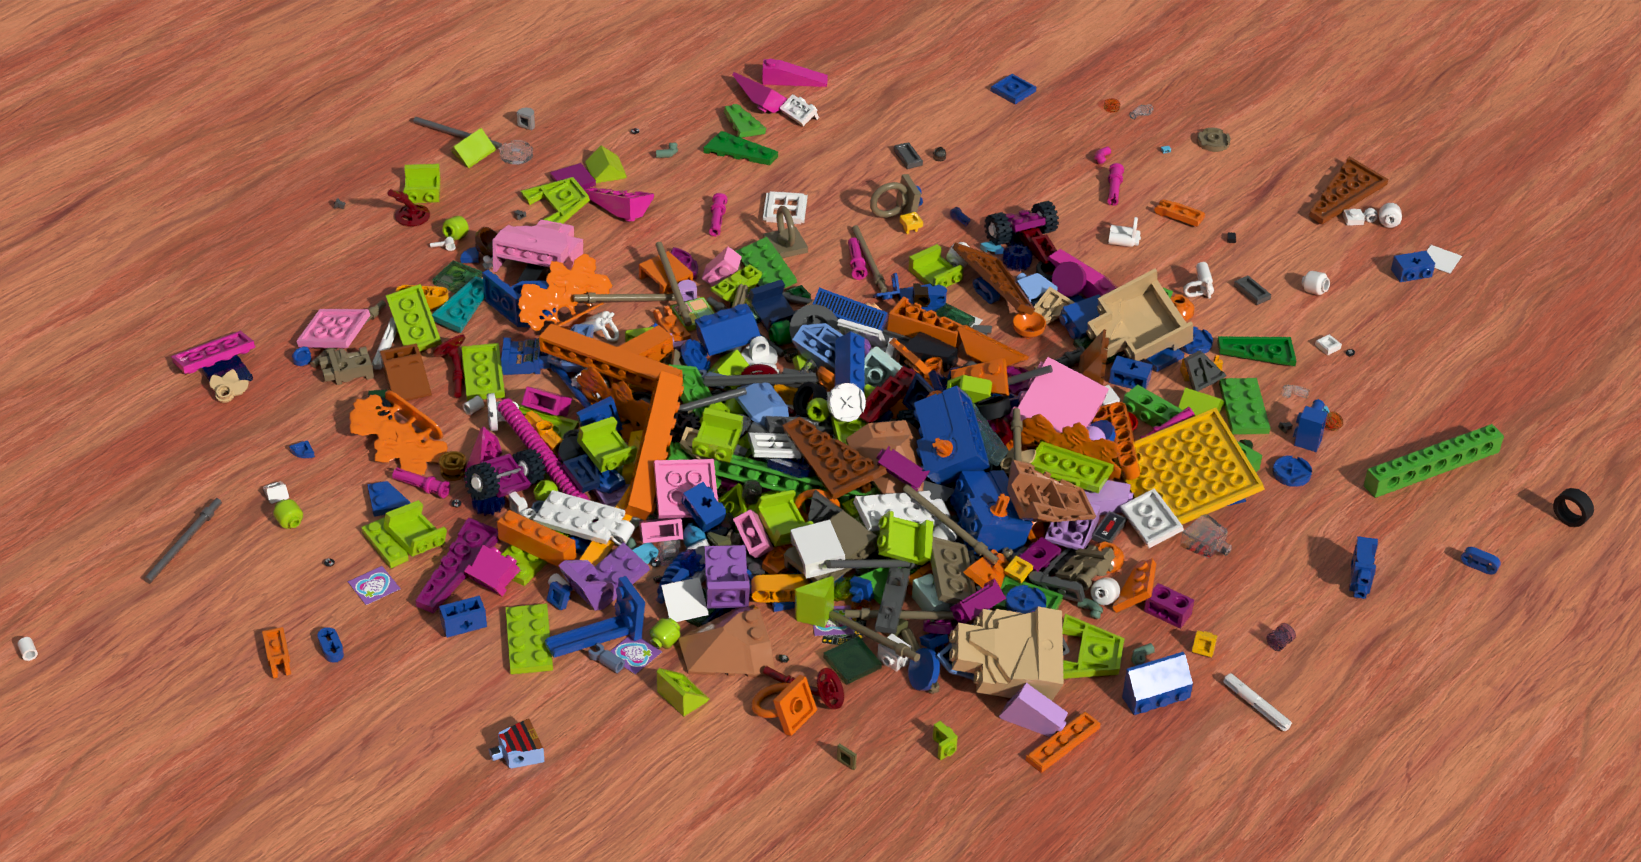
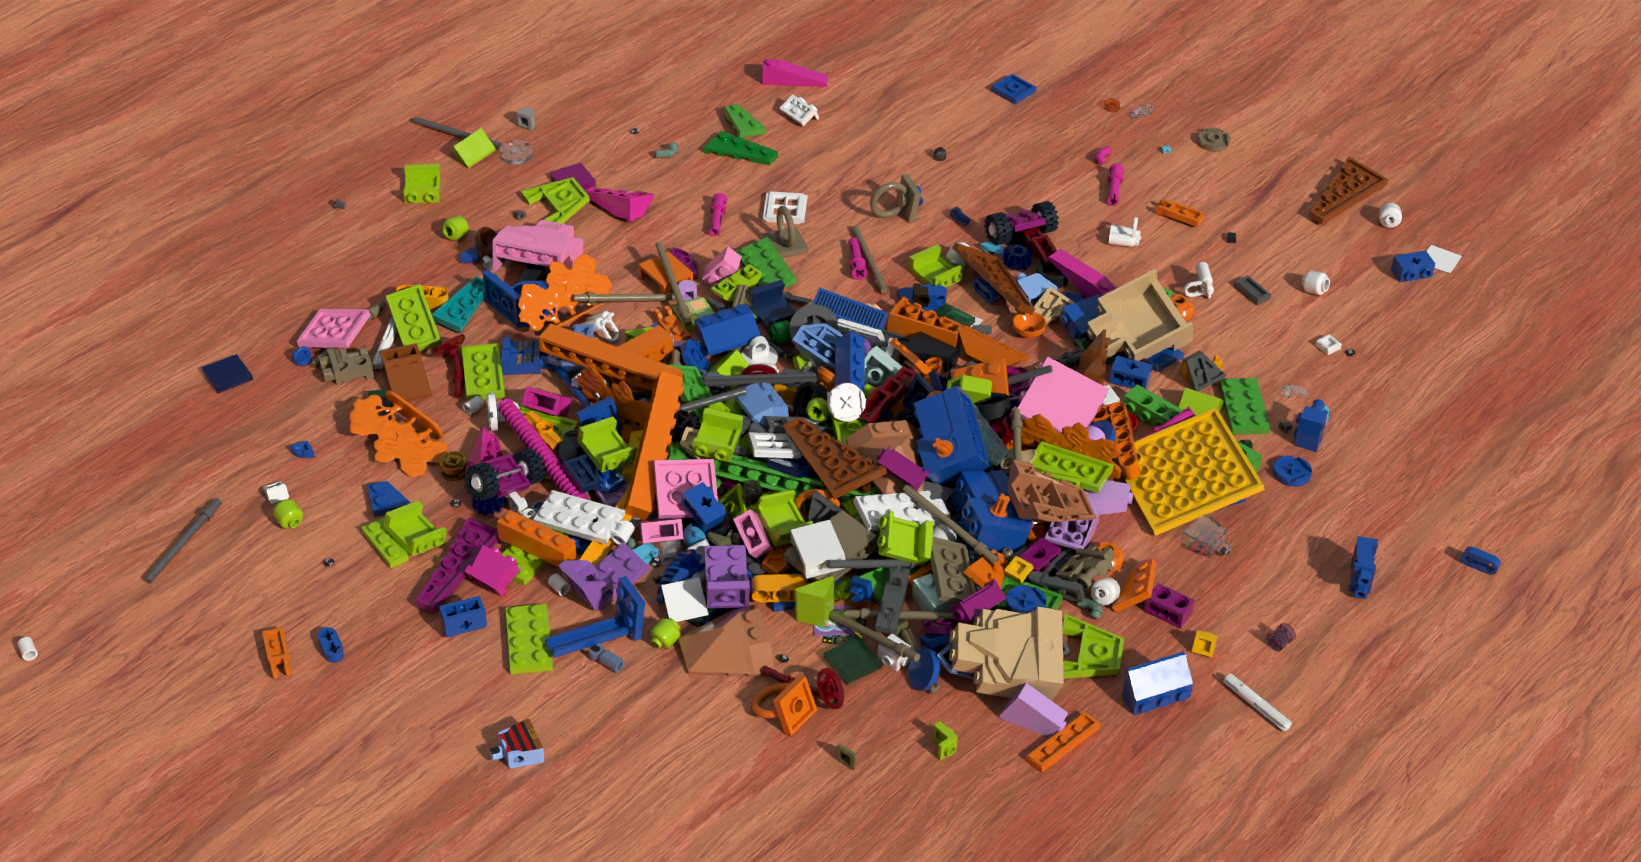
dark pink plate [171,331,255,374] -> none
tan plate [210,369,249,403] -> none
sticker [348,566,401,605] -> none
dark red dish [387,189,430,227] -> none
dark pink pin [392,467,451,499] -> none
white hand [430,237,456,251] -> none
clear green tile [432,260,483,293] -> none
lime piece [533,480,558,501] -> none
blue tile [547,581,573,610] -> none
lime slope [585,145,627,183] -> none
sticker [610,635,662,674] -> none
lime slope [657,668,710,717] -> none
dark pink wedge [732,72,788,113] -> none
dark green tile [786,285,811,299] -> none
blue bracket [873,273,900,300] -> none
dark grey tile [894,142,923,169] -> none
yellow tile [900,212,923,234] -> none
magenta tile [1052,261,1087,297] -> none
tile [1092,511,1127,543] -> none
white tile [1120,488,1184,548] -> none
sand green arm [1131,643,1155,666] -> none
blue tile [1179,327,1213,354] -> none
green wing [1217,336,1297,366] -> none
clear orange tile [1325,411,1343,431] -> none
white plate [1343,208,1378,226] -> none
bright green brick [1364,424,1504,498] -> none
black tyre [1553,488,1594,527] -> none

